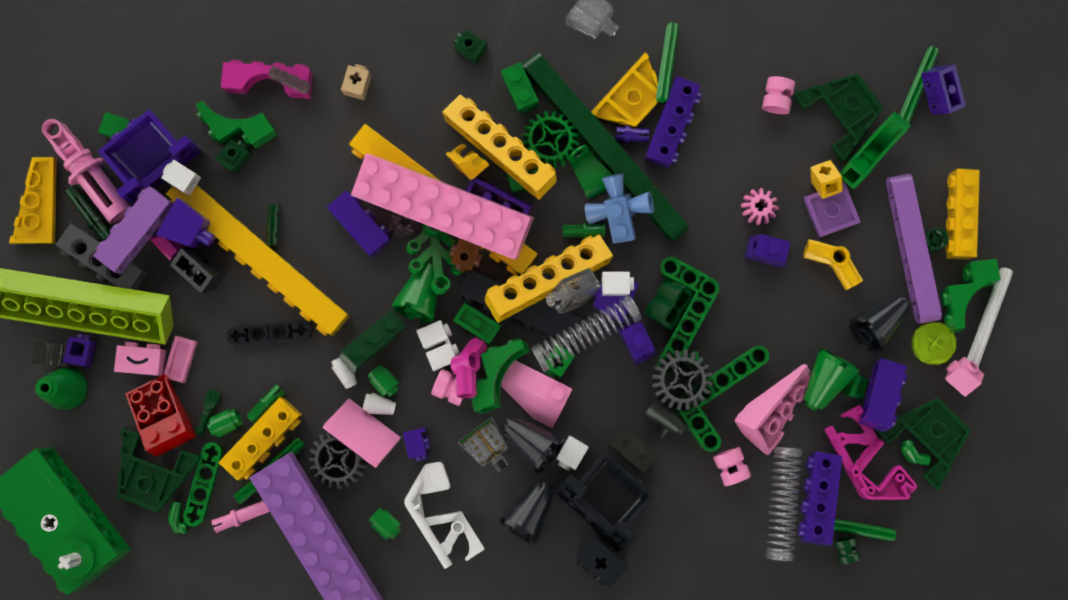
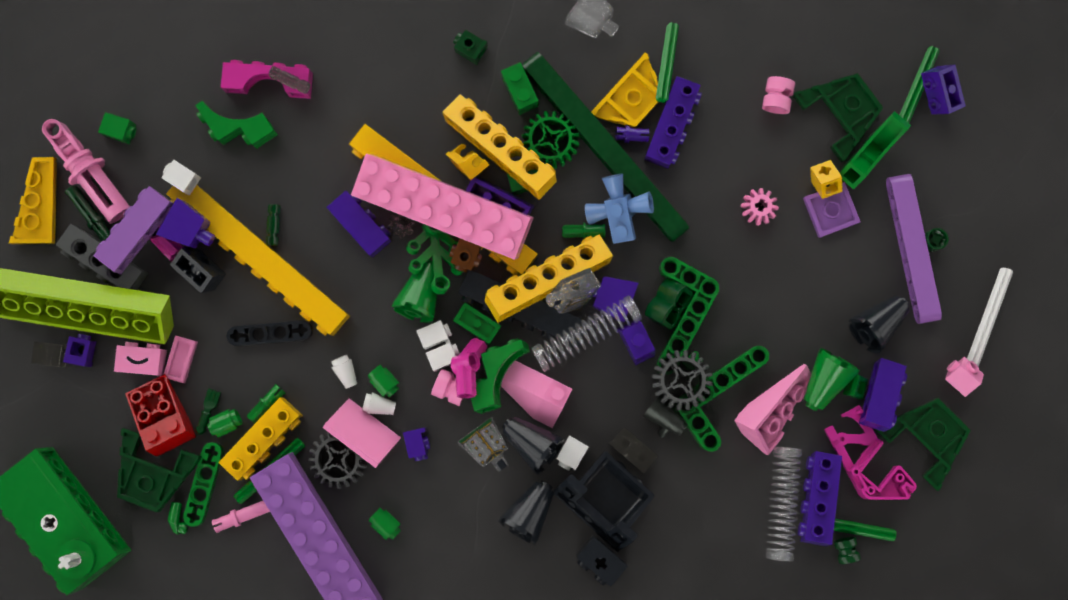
green cone [35,367,88,410] -> none
dark purple windscreen [98,109,202,204] -> none
dark green brick [214,139,252,175] -> none
dark green brick [339,310,406,374] -> none
tan brick [341,64,372,101] -> none
white piece [404,461,485,569] -> none
green brick [542,344,575,379] -> none
green piece [570,145,612,199] -> none
white brick [602,272,634,296] -> none
bright pink wheel [713,447,751,486] -> none
dark purple torso [744,234,791,268] -> none
yellow piece [803,239,863,290] -> none
green arm [901,440,930,466] -> none
lime tile [911,322,956,365] -> none
green arch [940,259,1001,333] -> none
yellow brick [945,169,979,260] -> none

